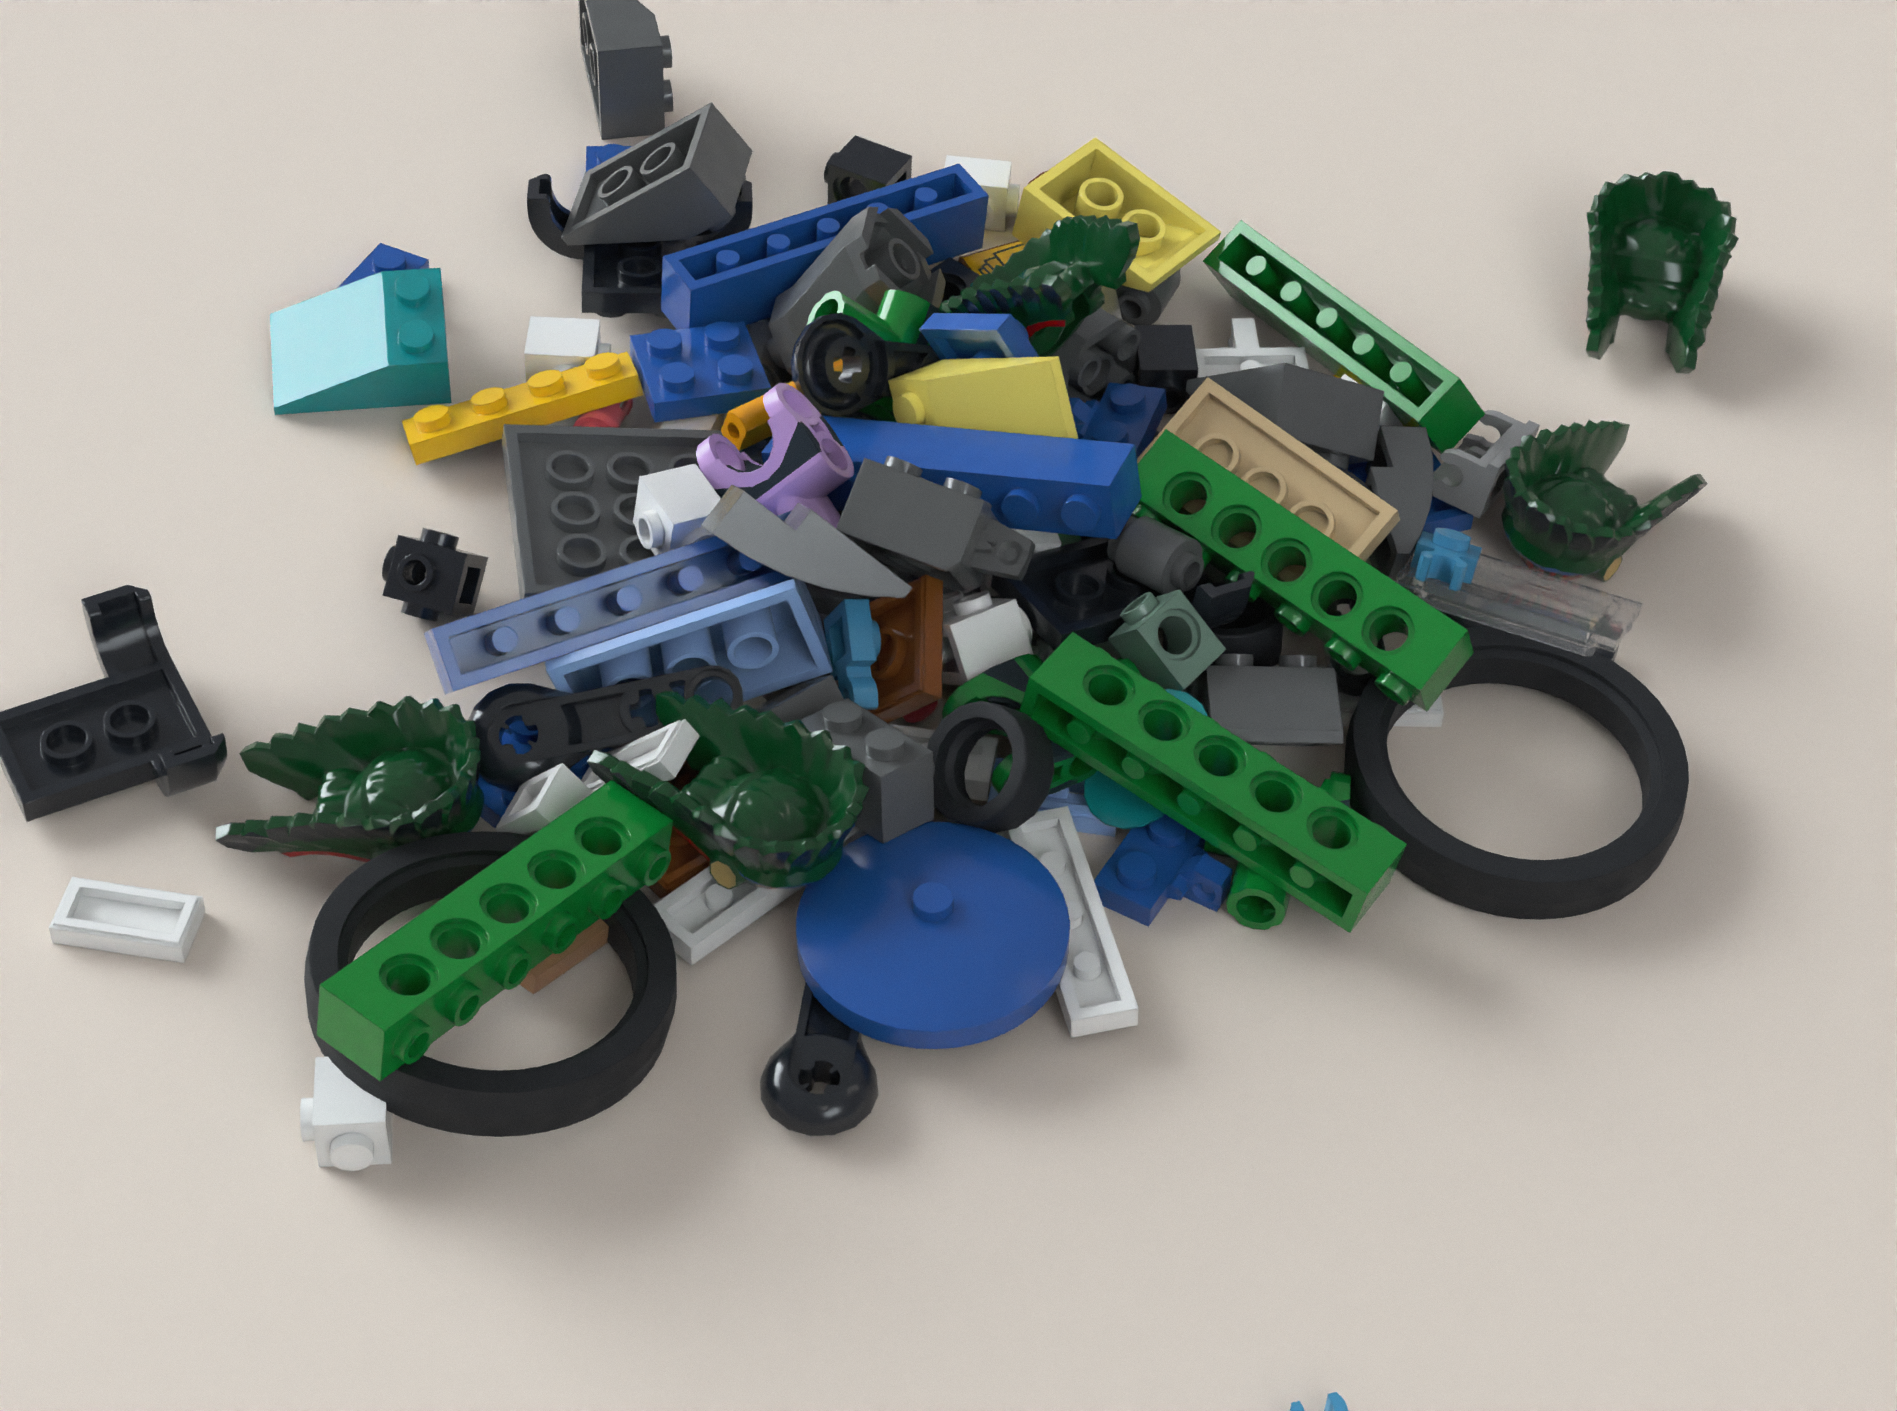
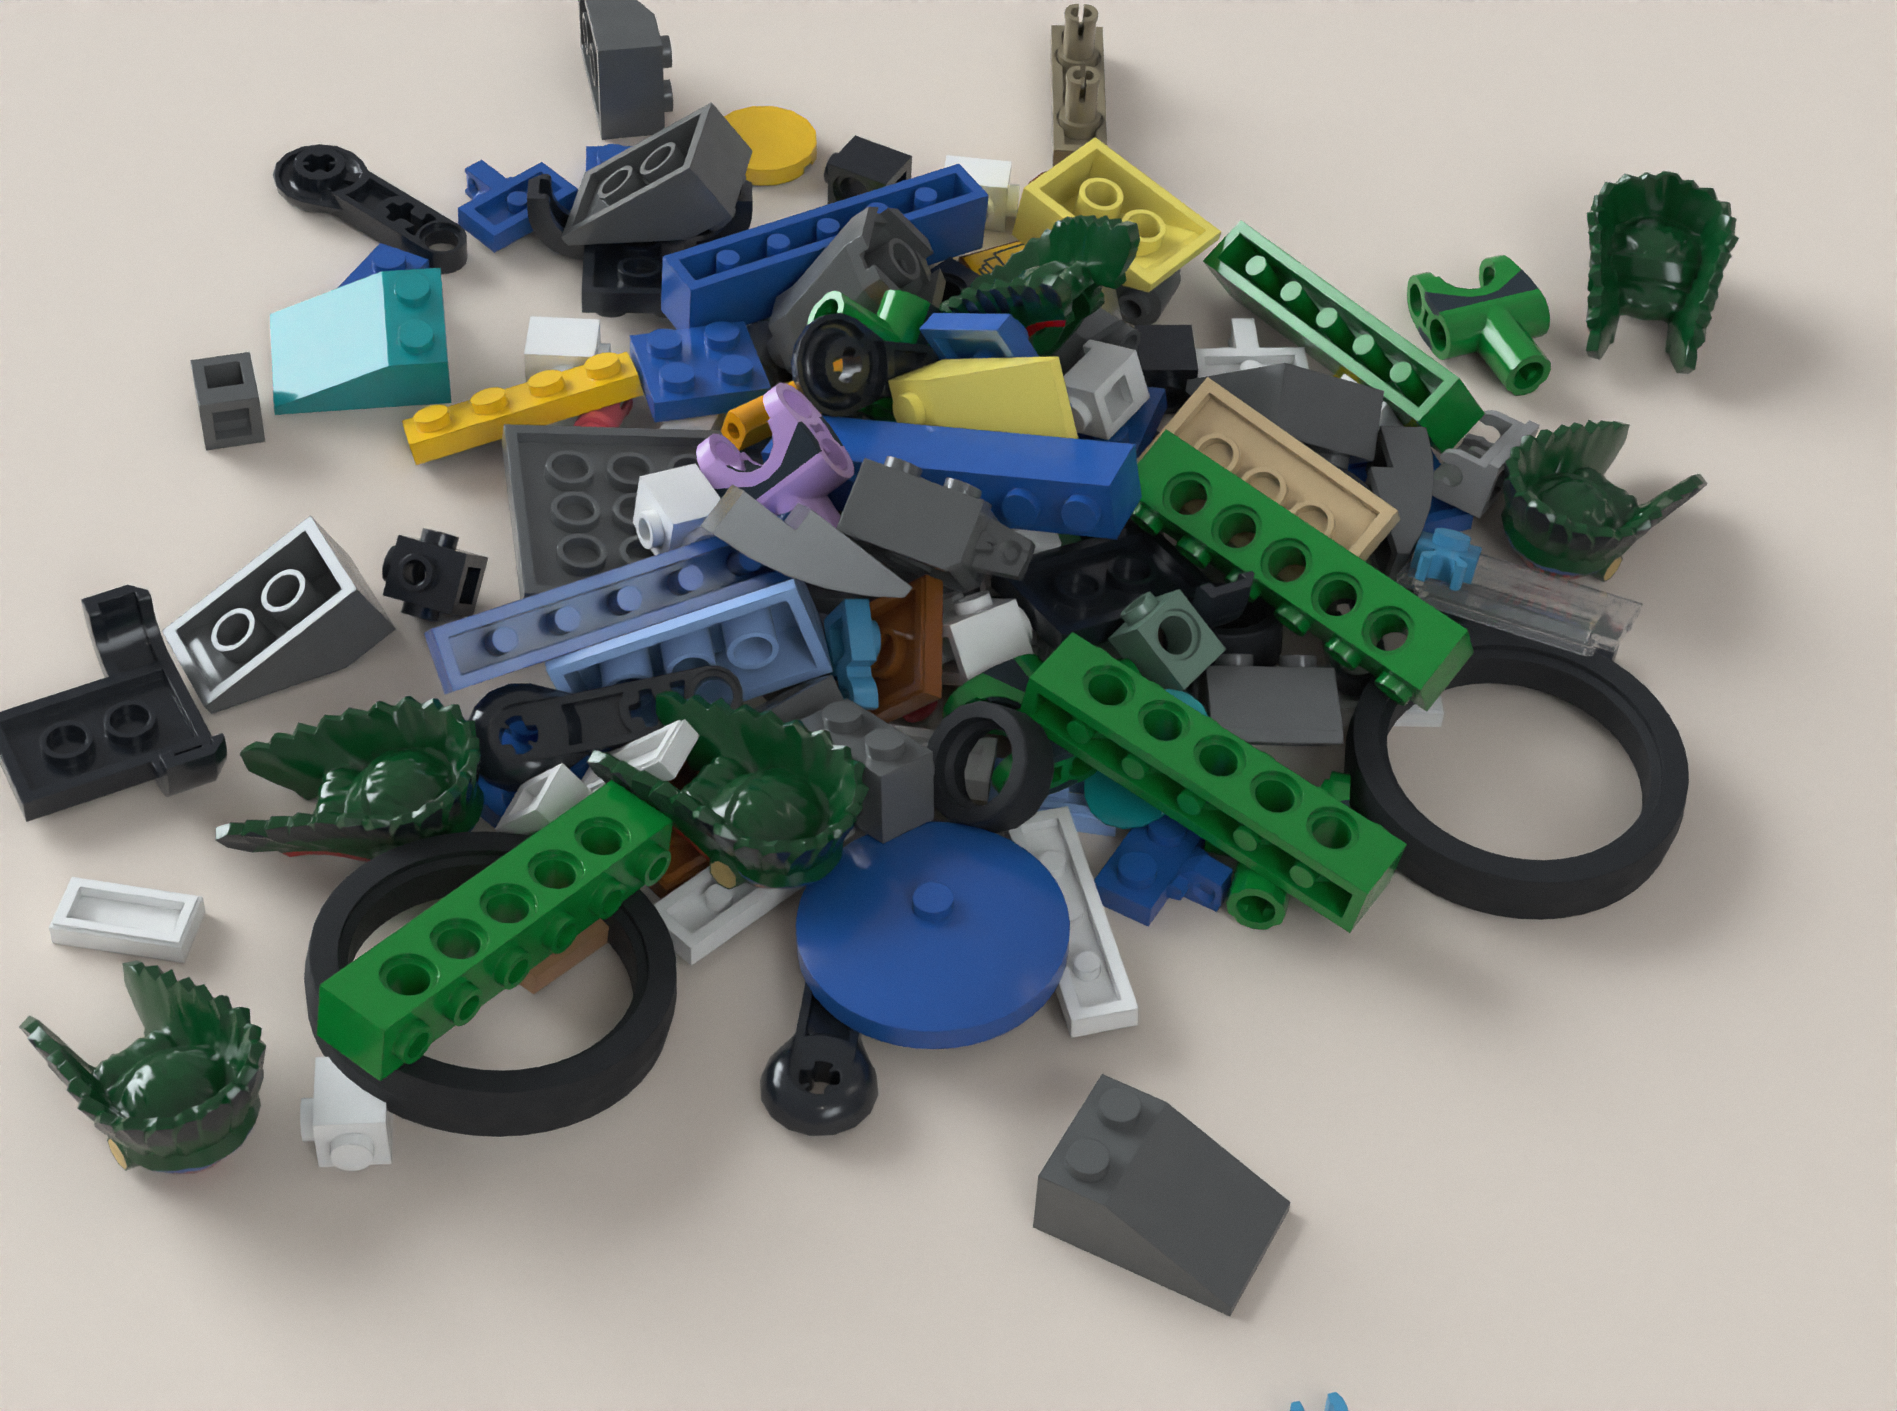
dark grey brick [1107,516,1204,595] -> none
none -> dark green piece [19,961,266,1174]
none -> dark grey slope [162,515,396,714]
none -> dark grey brick [190,352,265,451]
none -> black beam [273,144,468,274]
none -> blue hinge [458,159,578,253]
none -> yellow tile [724,106,817,186]
none -> dark grey slope [1033,1074,1291,1316]
none -> dark tan plate [1050,4,1107,167]
none -> white brick [1064,339,1150,440]
none -> green connector [1407,255,1551,396]

